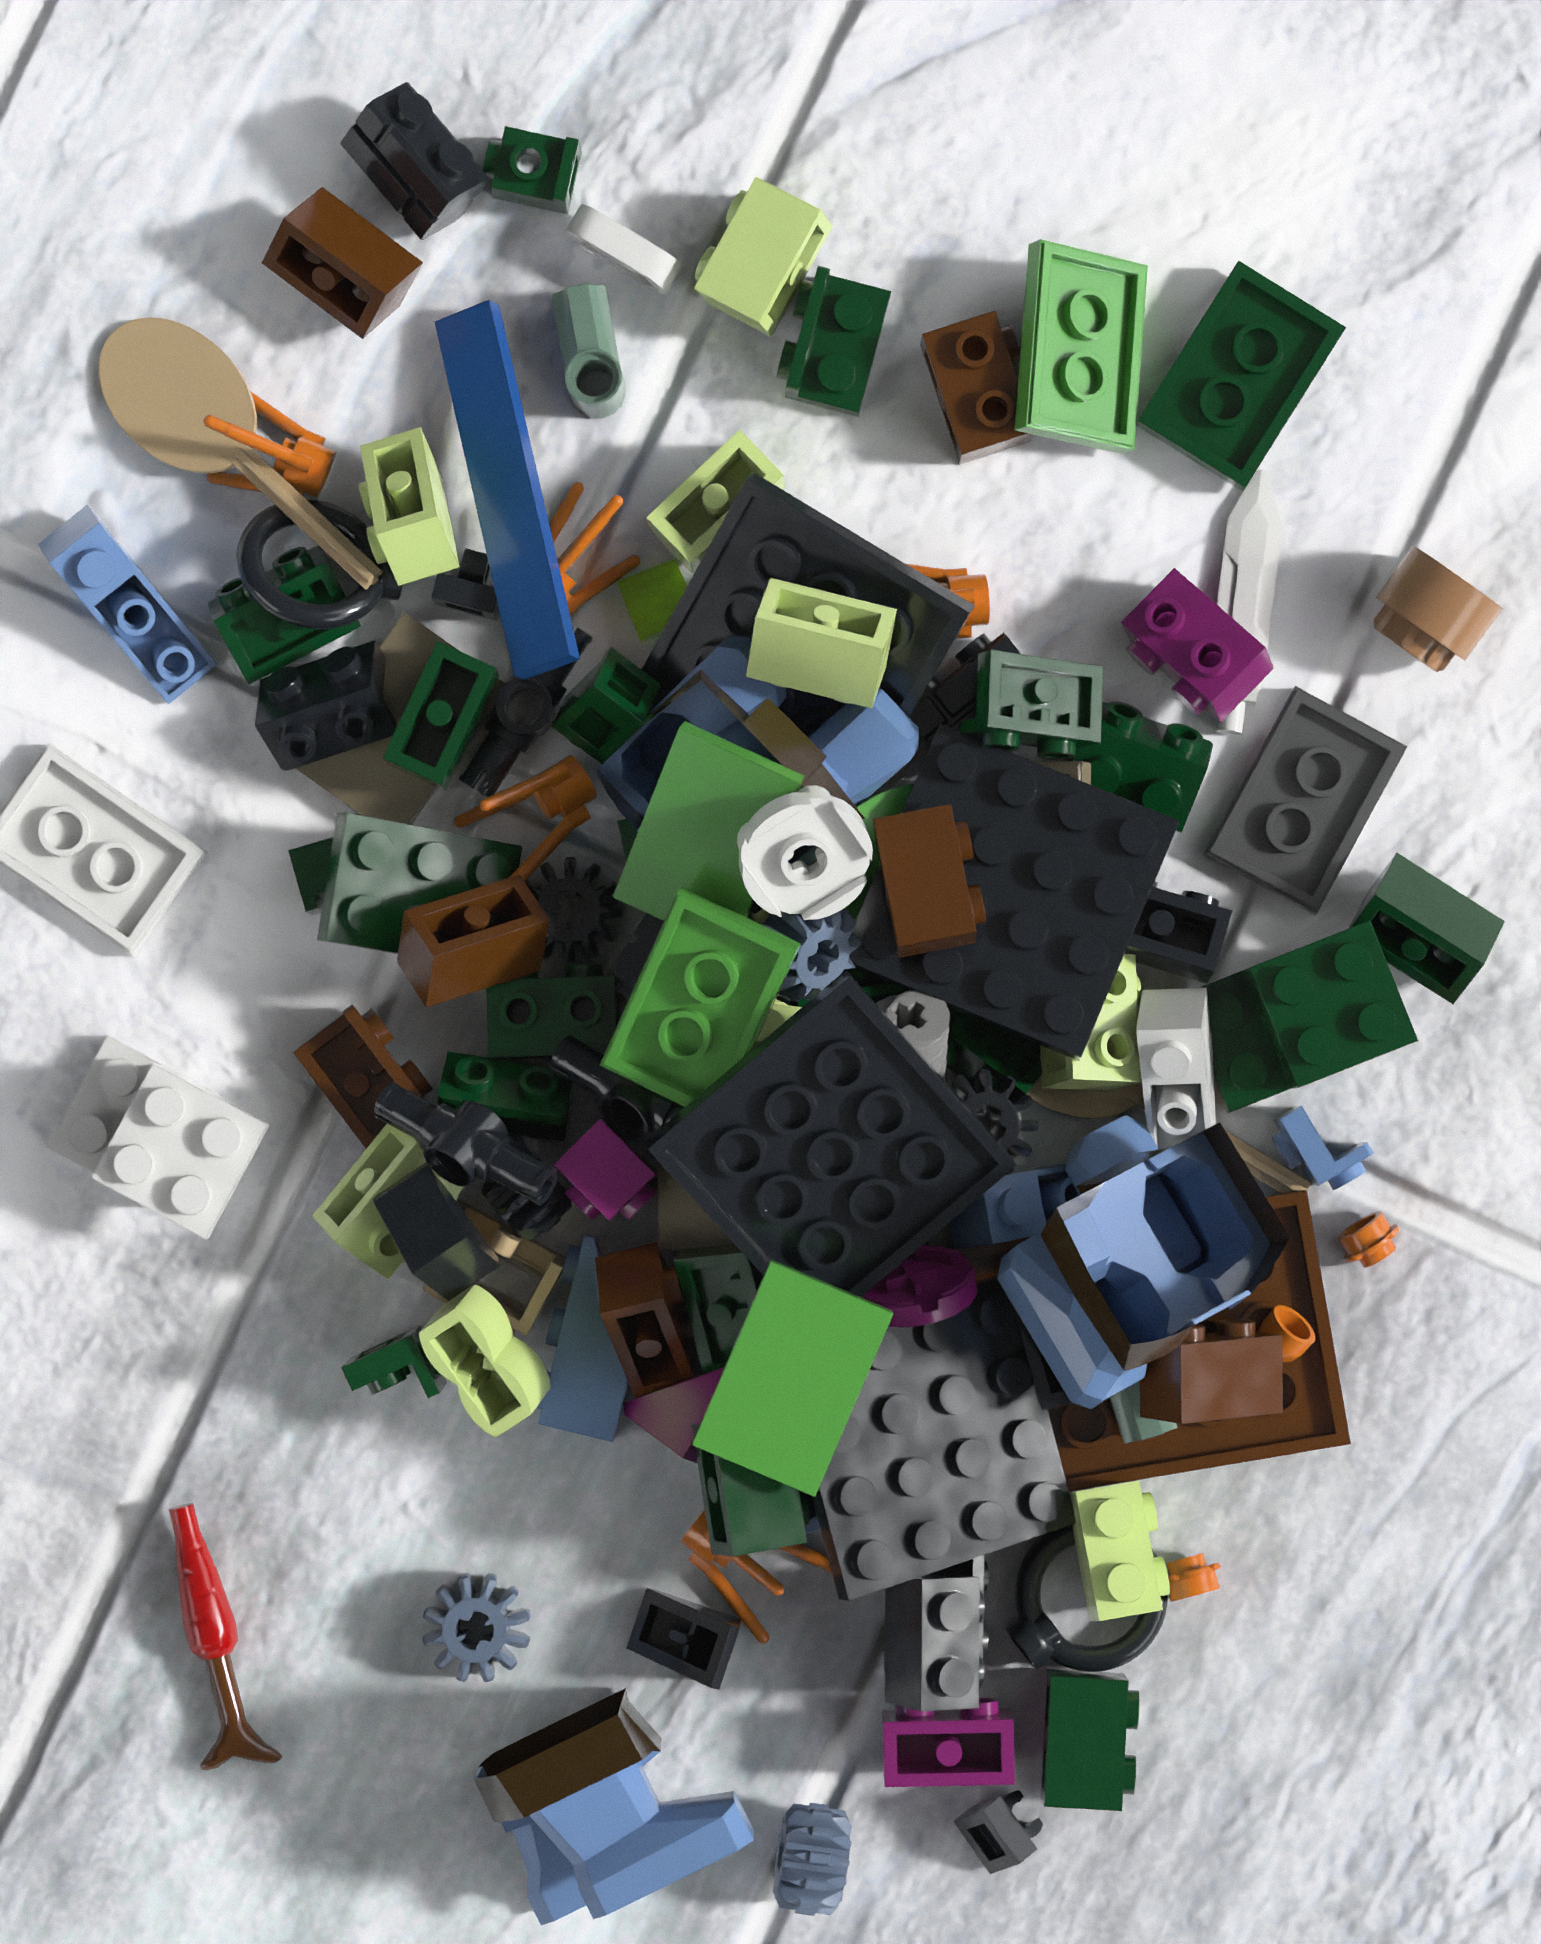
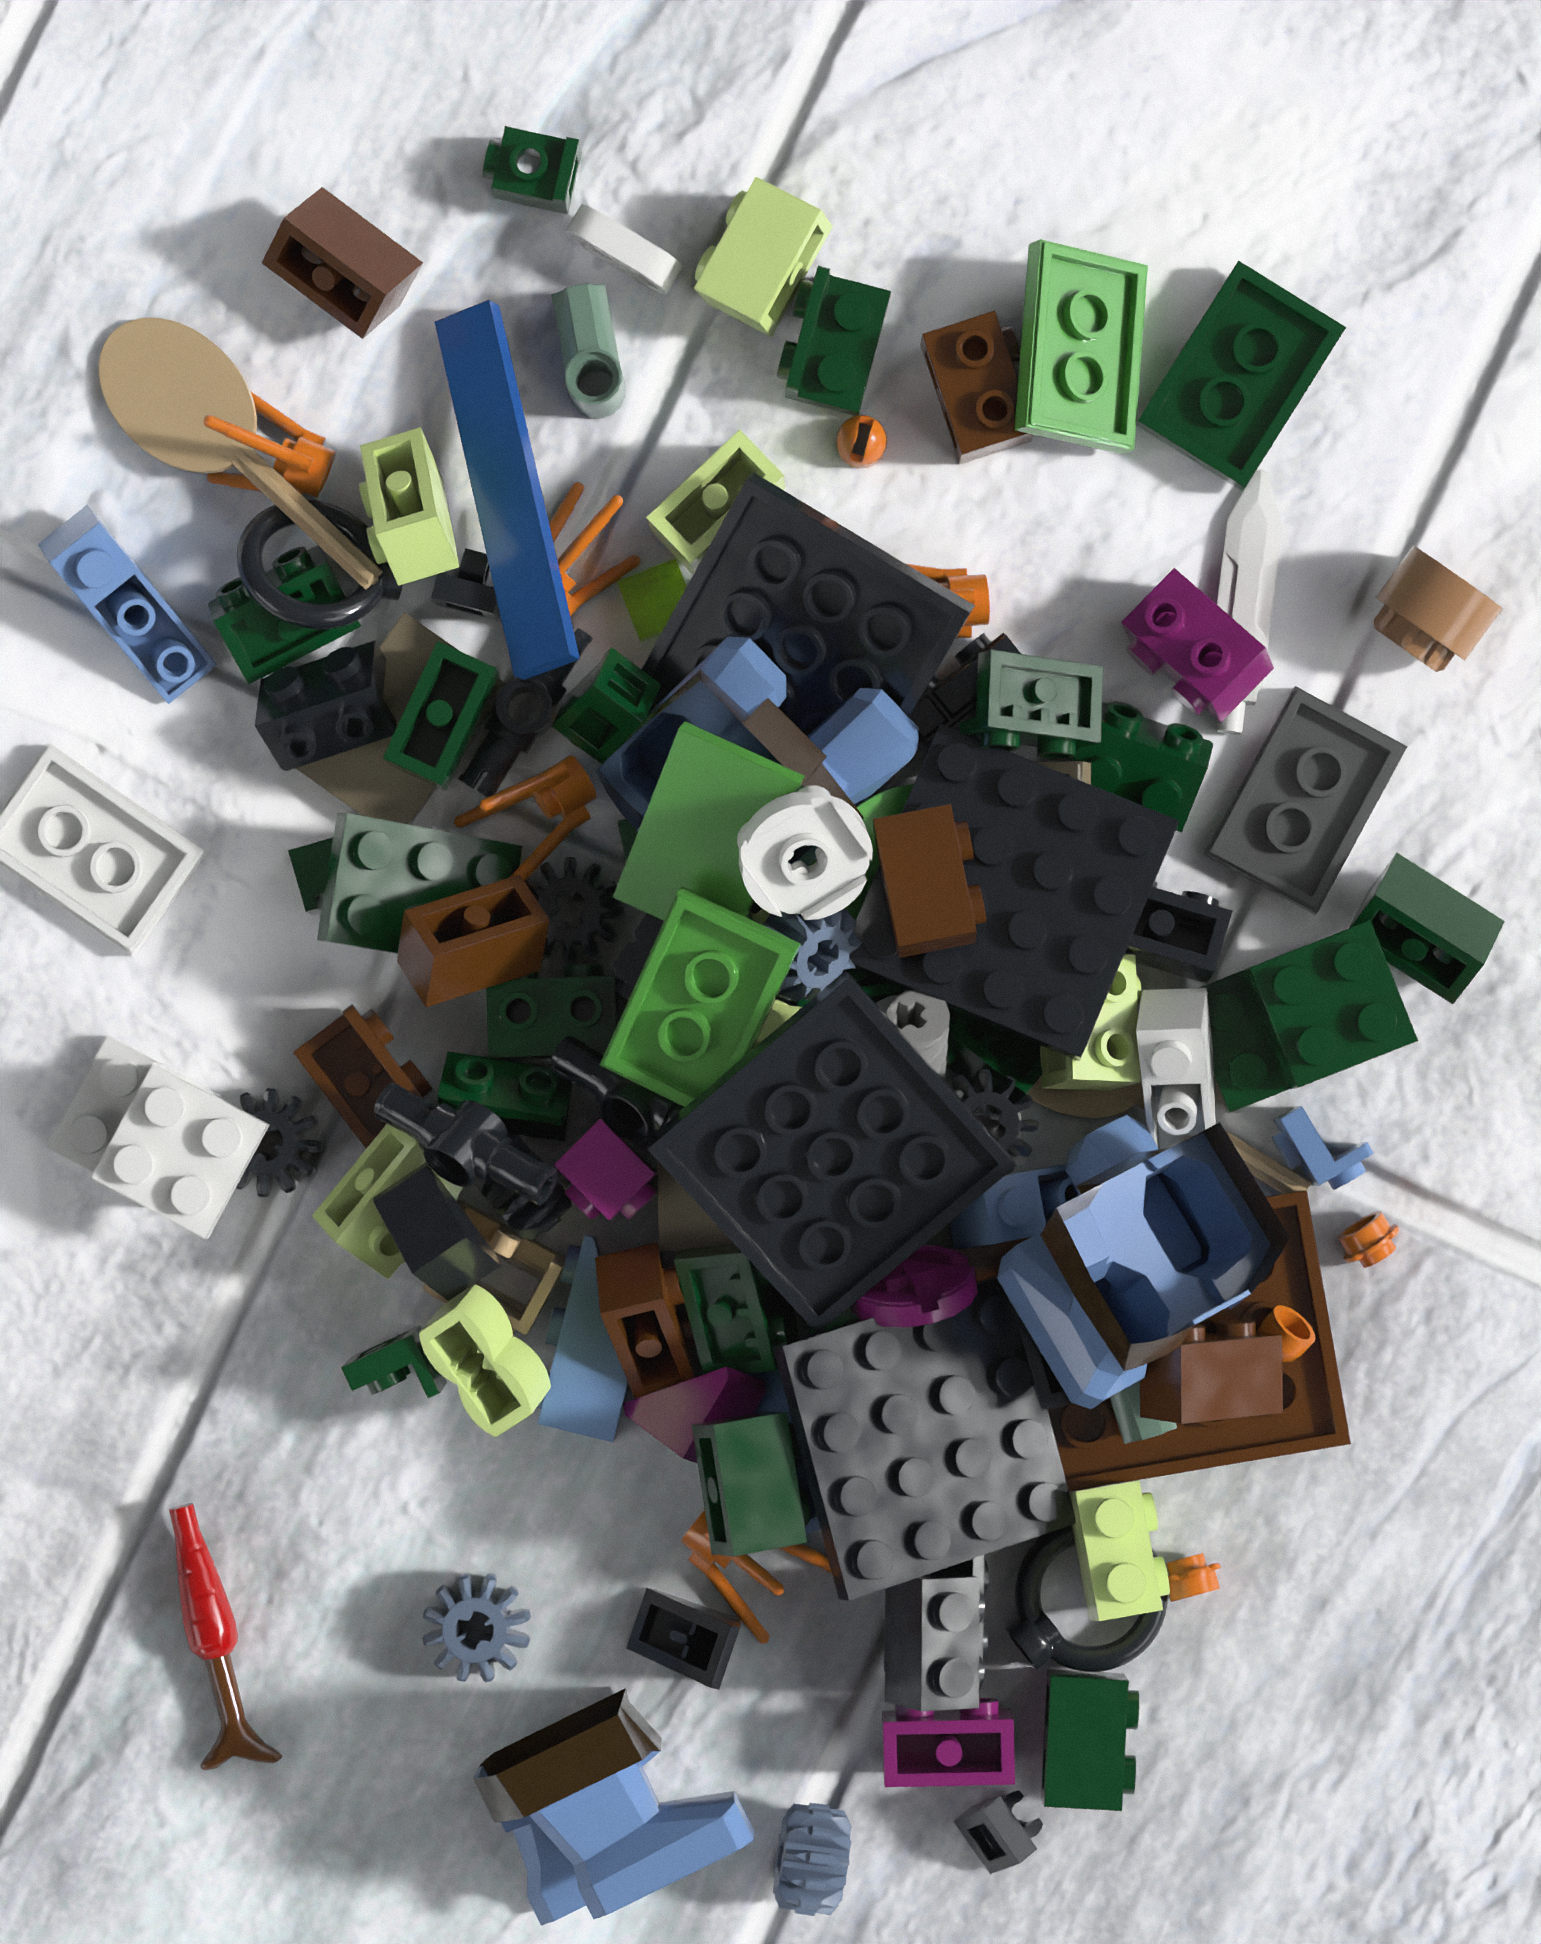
black brick [340,82,490,240] -> none
bright green tile [692,1260,894,1497] -> none
yellowish green brick [746,578,897,708] -> none
none -> black gear [236,1088,323,1197]
none -> orange hinge [836,415,887,468]

